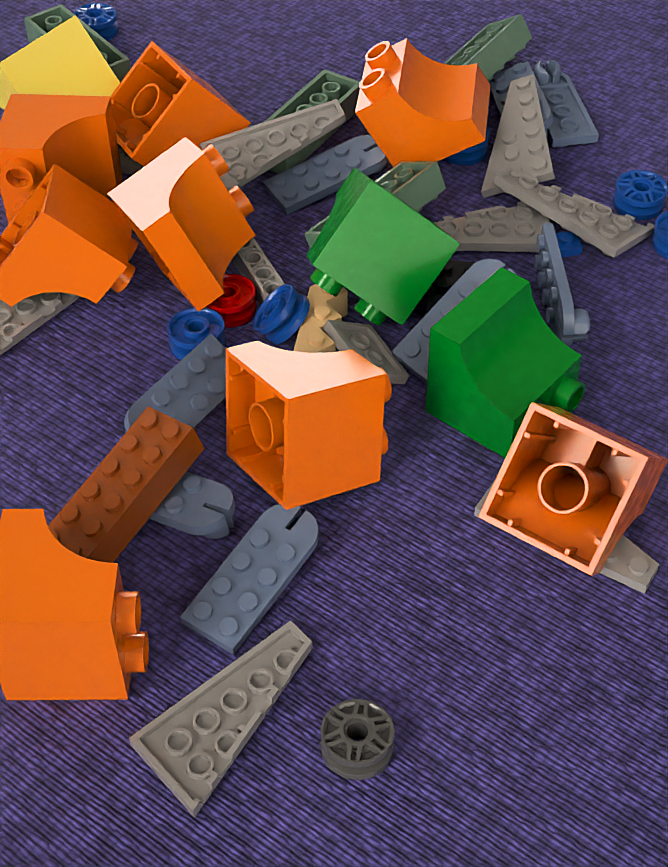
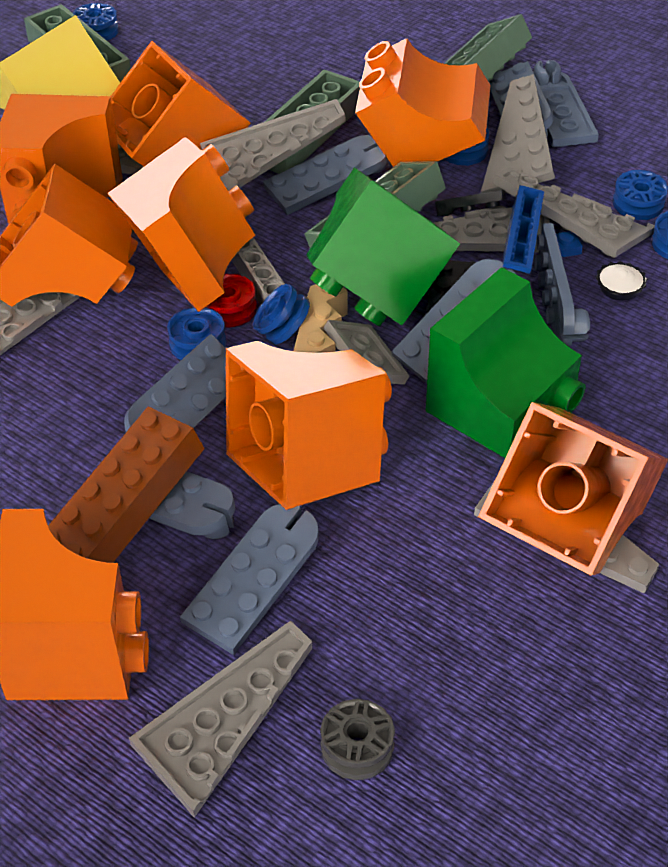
none -> black hinge [435,190,506,216]
none -> blue slope [503,185,544,274]
none -> white piece [595,261,648,301]

